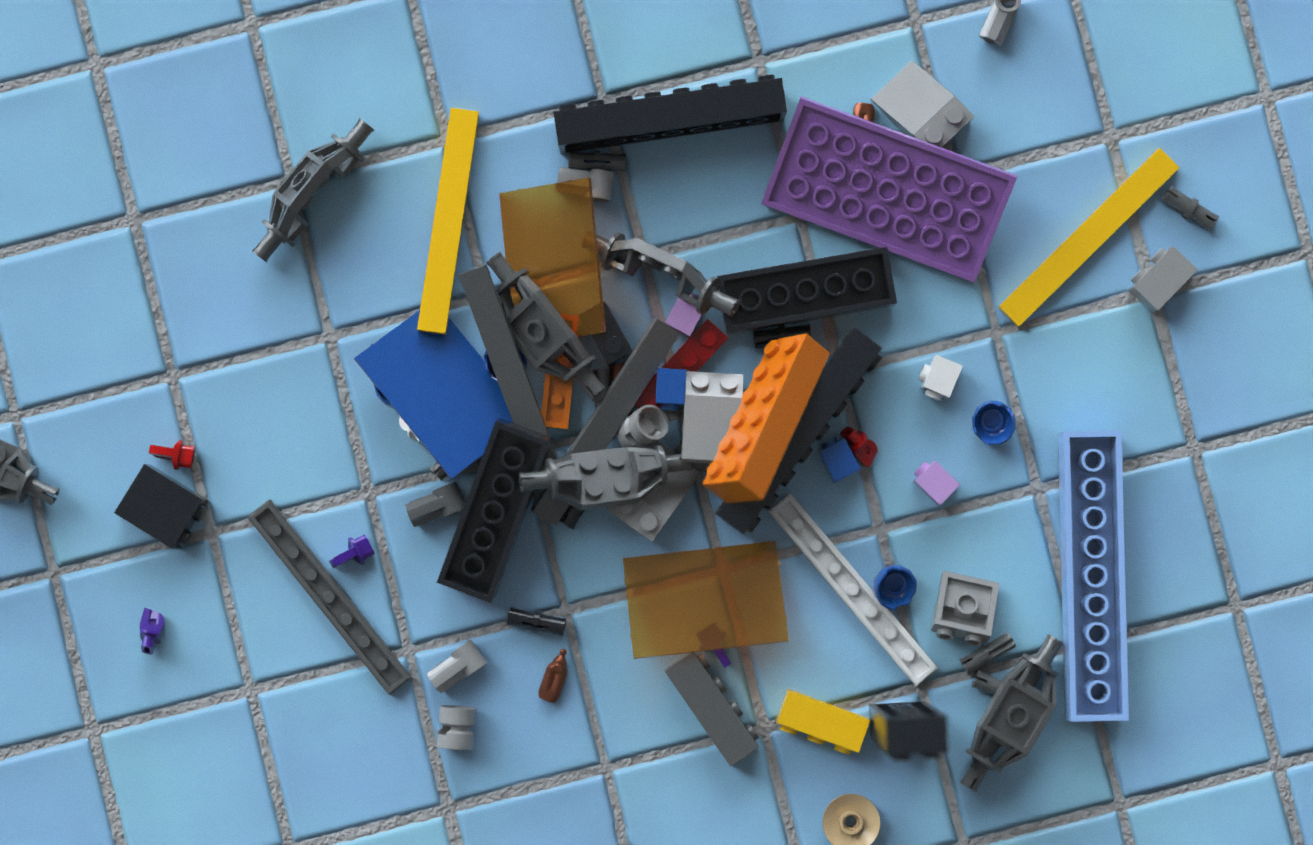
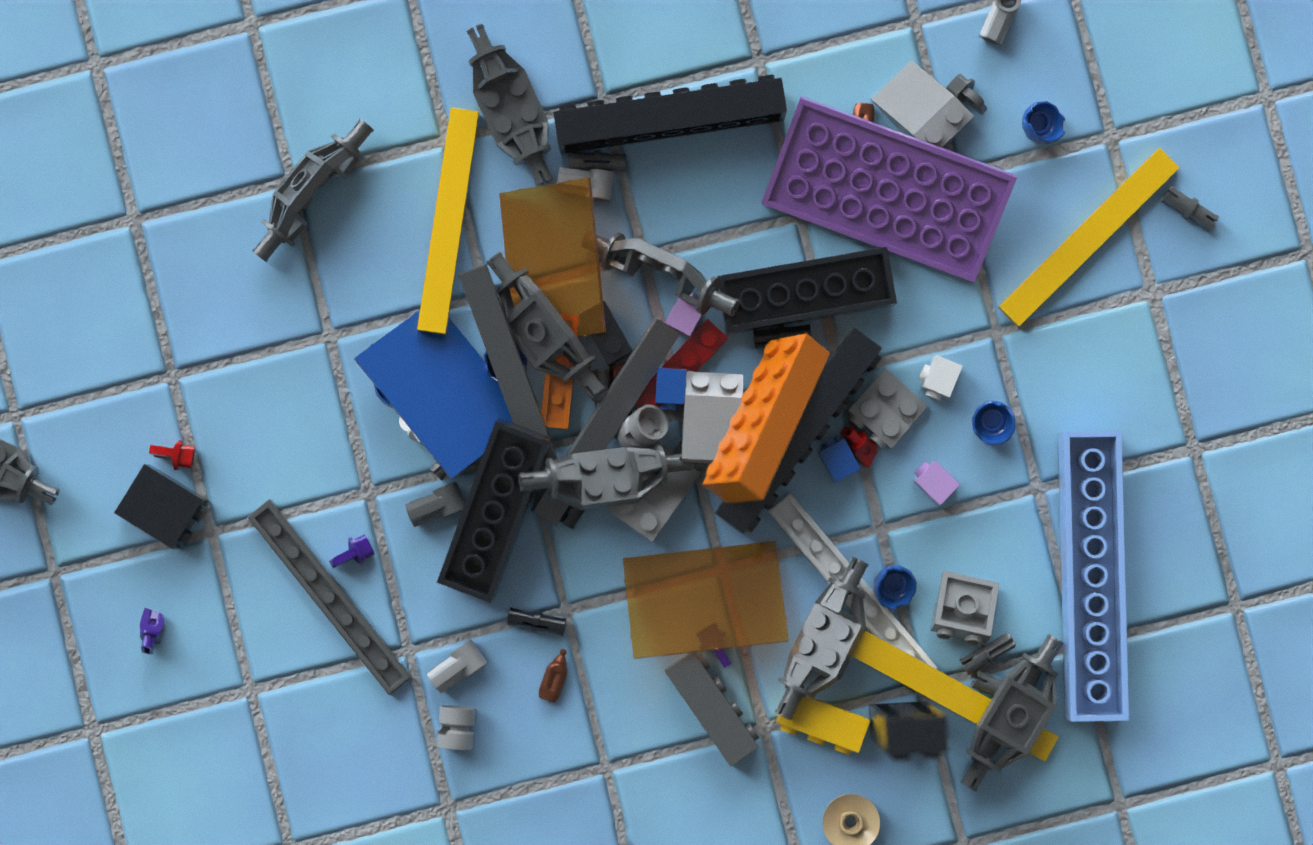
light grey brick [1128,246,1198,313] -> none
none -> dark grey plate [467,24,553,187]
none -> plate [775,556,869,720]
none -> light grey plate [847,368,928,449]
none -> yellow tile [852,630,1059,761]
none -> dark grey piece [946,74,987,115]
none -> blue hair [1022,101,1065,144]

